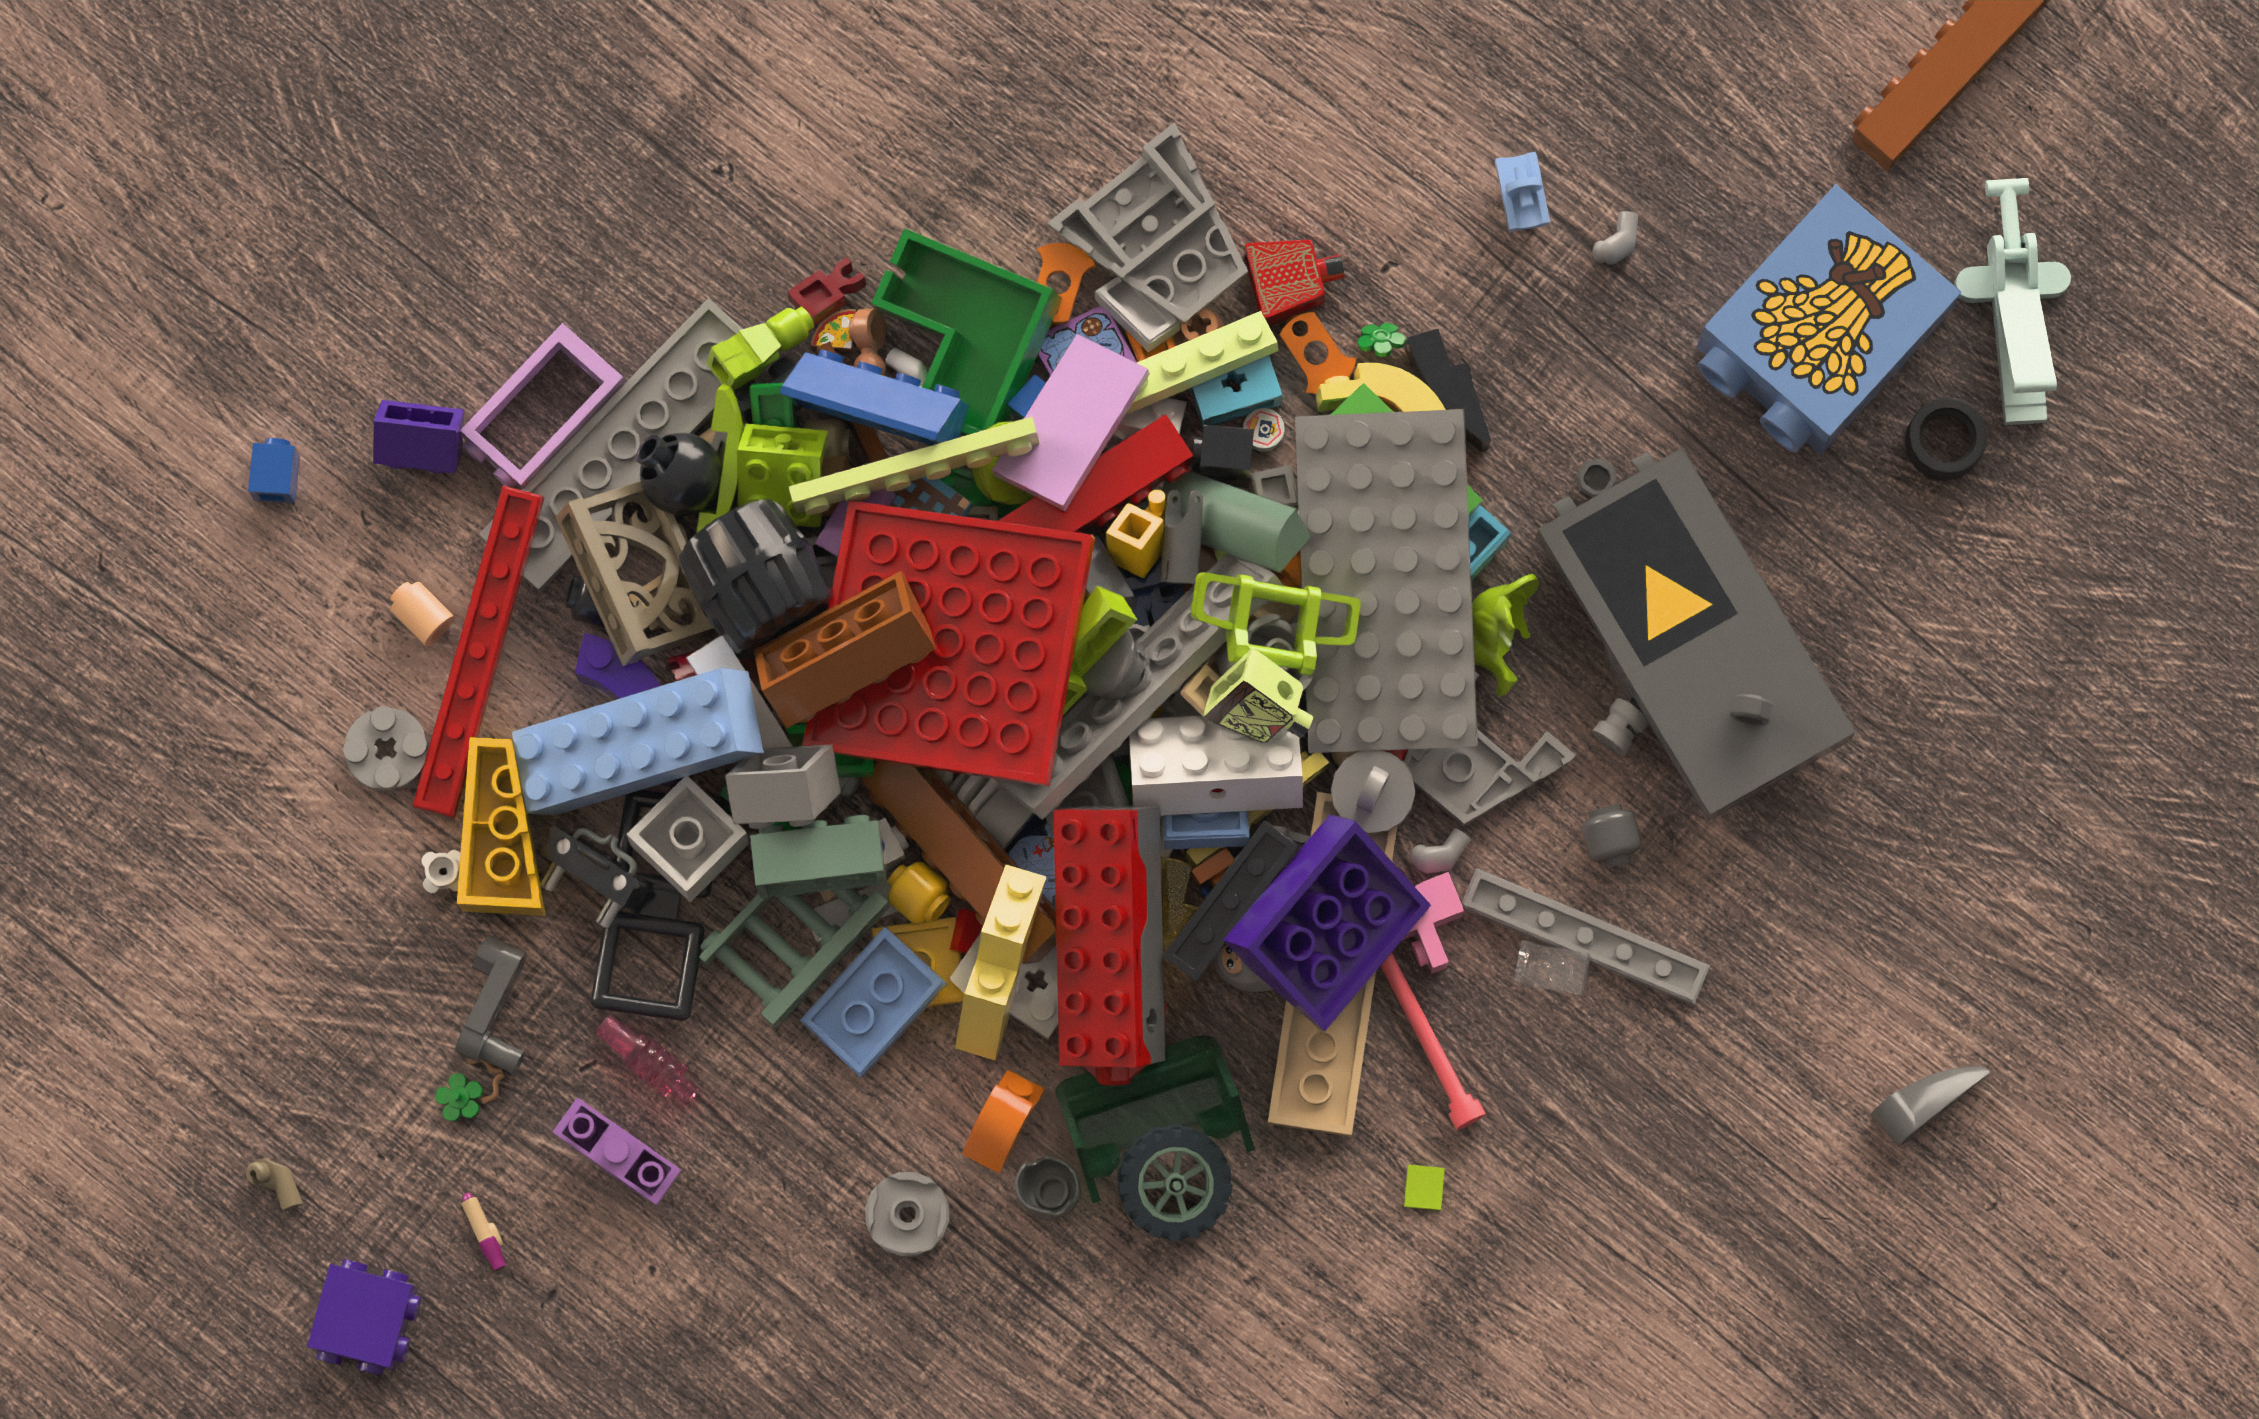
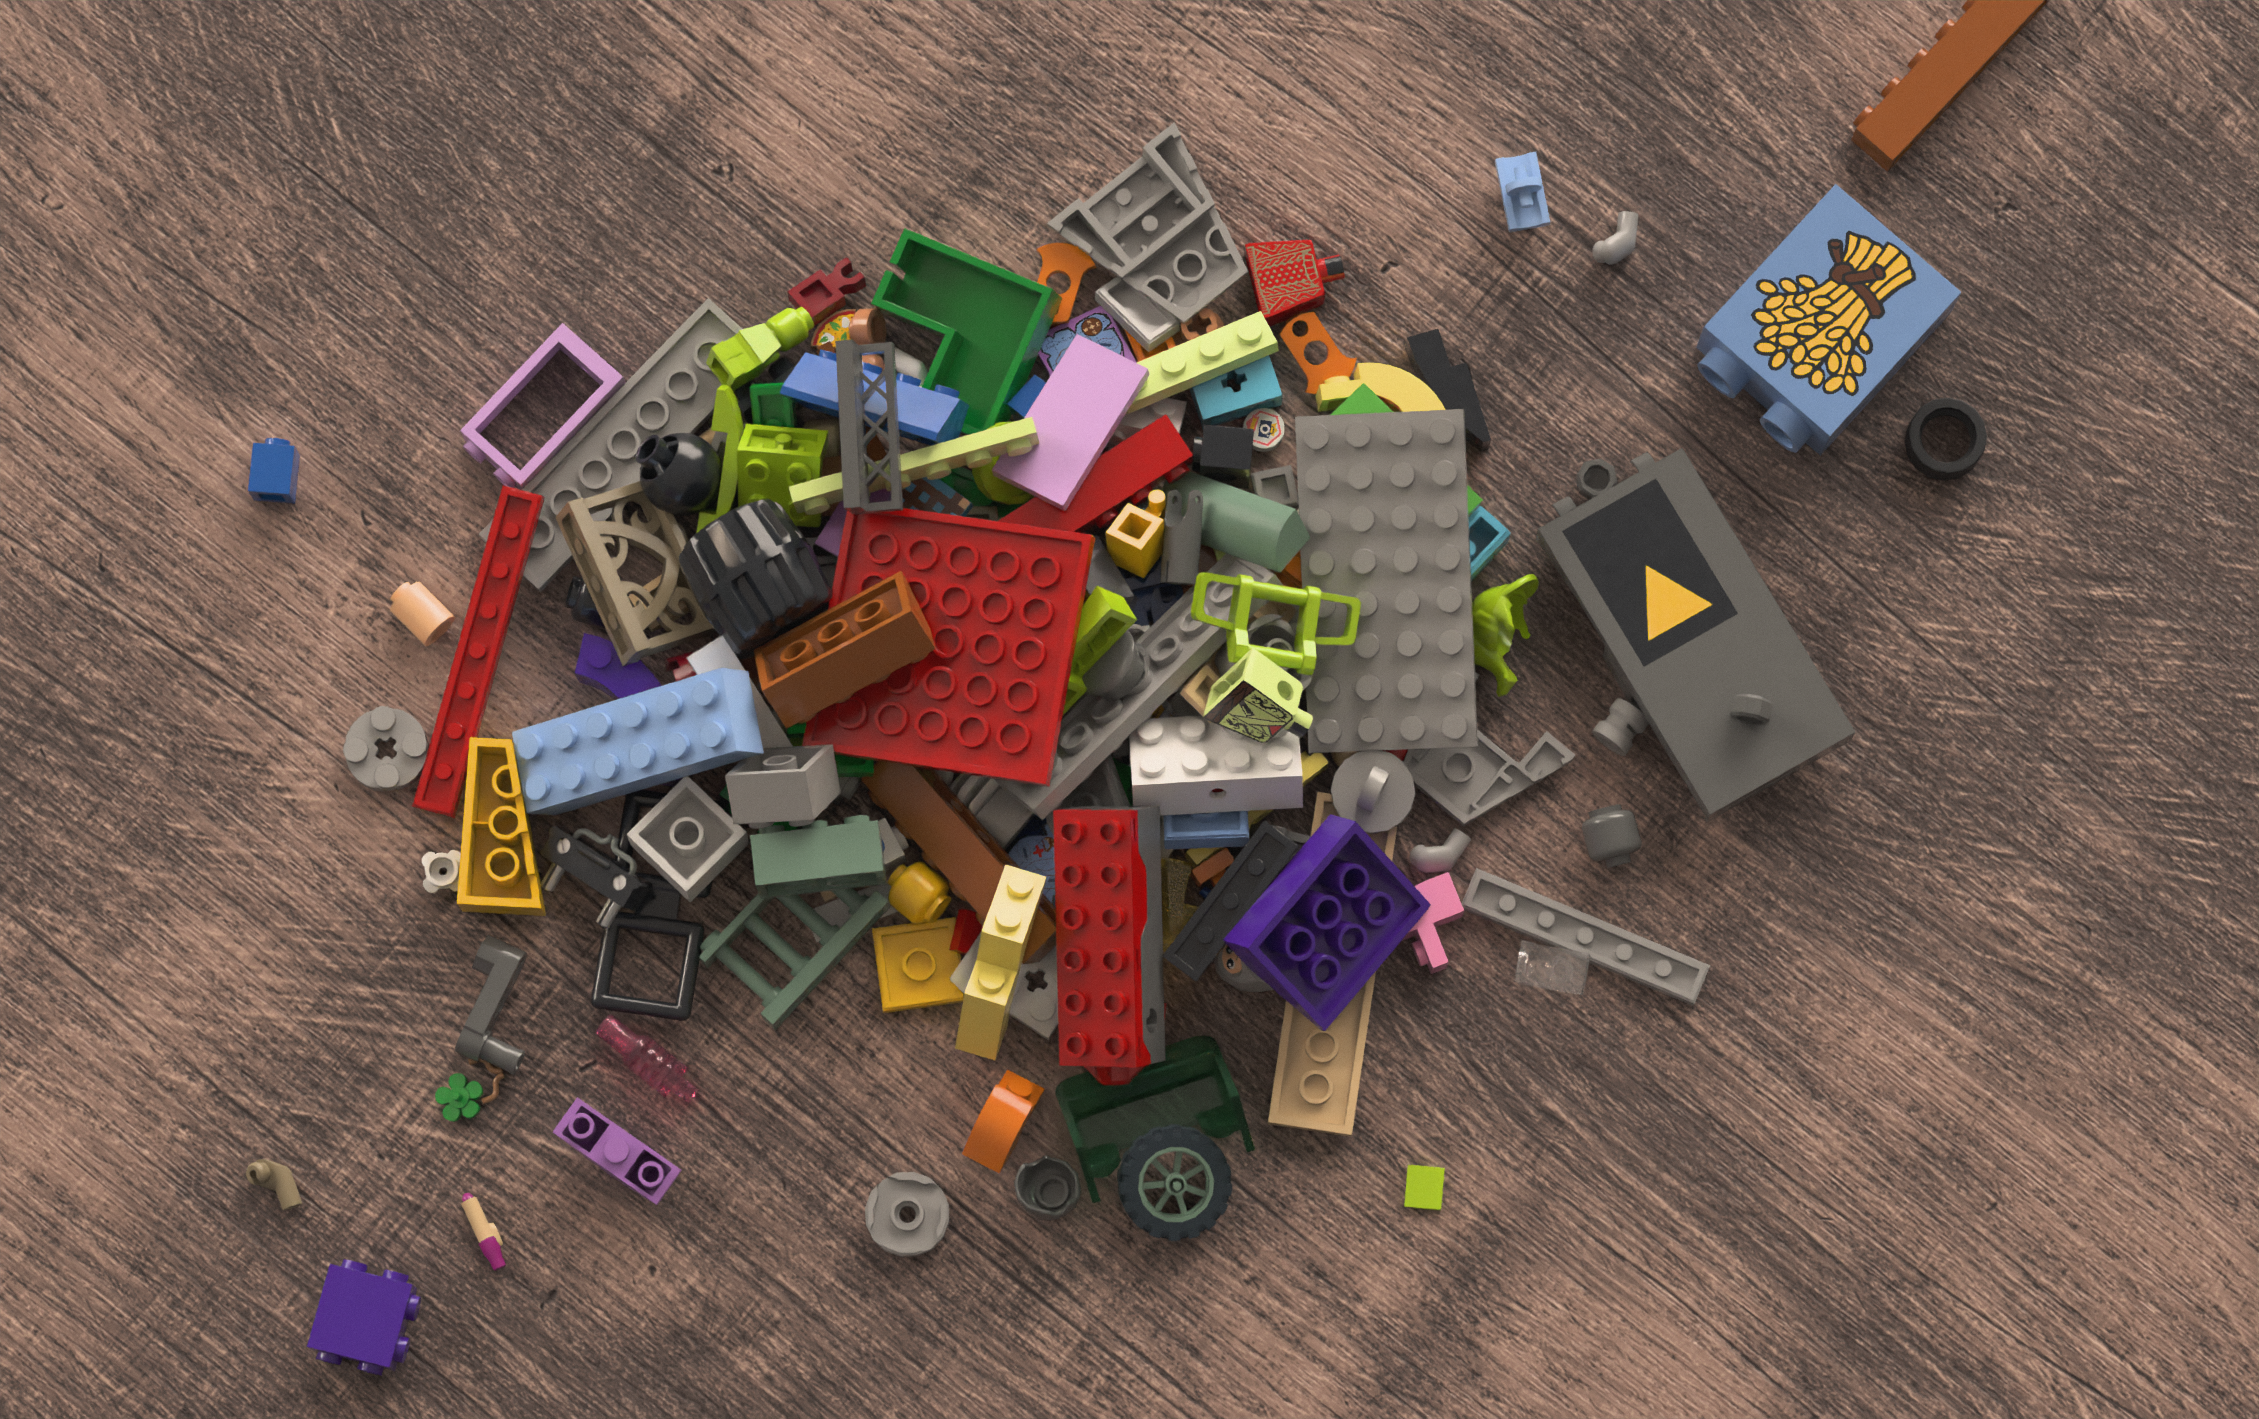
dark purple brick [373,400,464,474] -> none
medium blue tile [800,927,948,1078] -> none
plant [1358,323,1405,357] -> none
coral piece [1380,952,1486,1130] -> none
piece [1871,1066,1990,1147] -> none
light aqua piece [1954,178,2071,425] -> none
none -> dark grey fence [835,340,903,515]

